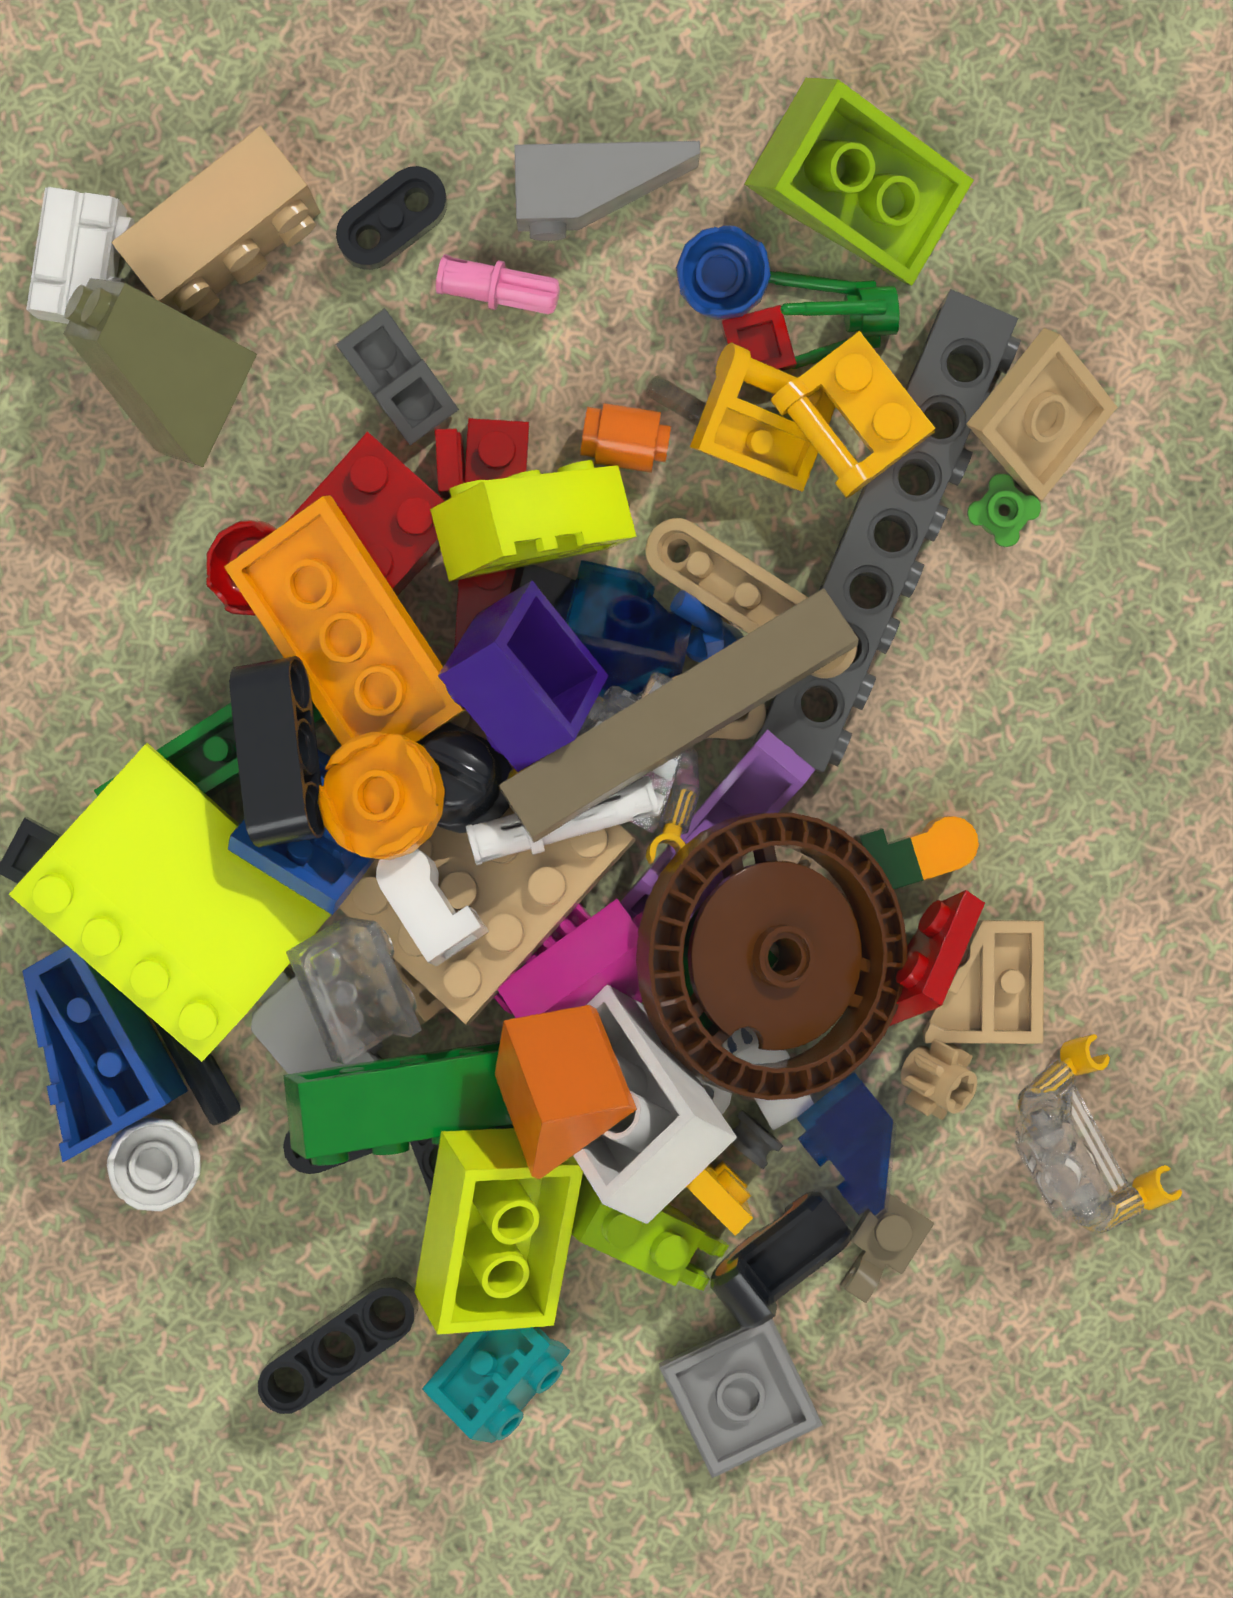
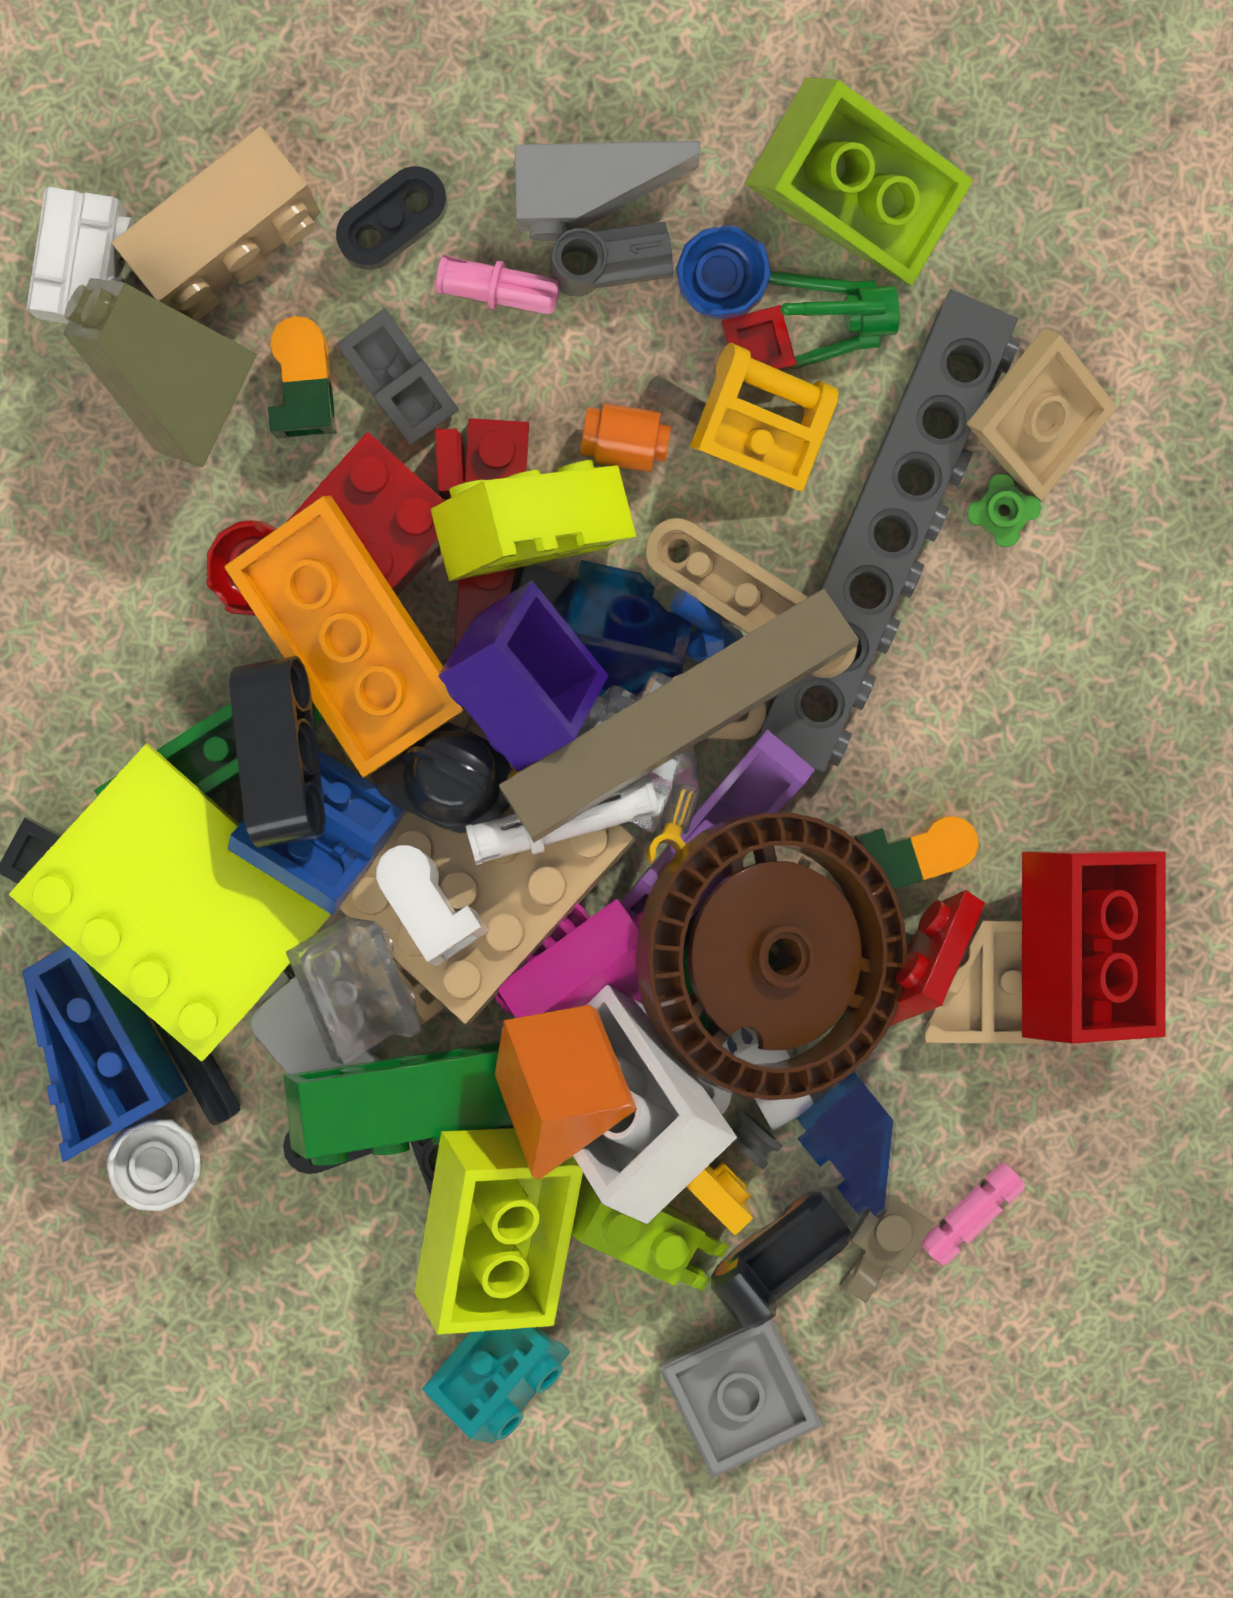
black beam [258,1277,418,1414] -> none
light orange tile [318,732,445,860] -> none
yellow plate [770,331,936,498] -> none
tan gear [901,1039,977,1120] -> none
clear torso [1015,1034,1182,1233] -> none
none -> leg [268,316,337,439]
none -> dark grey piece [550,222,674,297]
none -> bright pink axle [922,1163,1025,1266]
none -> red brick [1022,850,1166,1044]

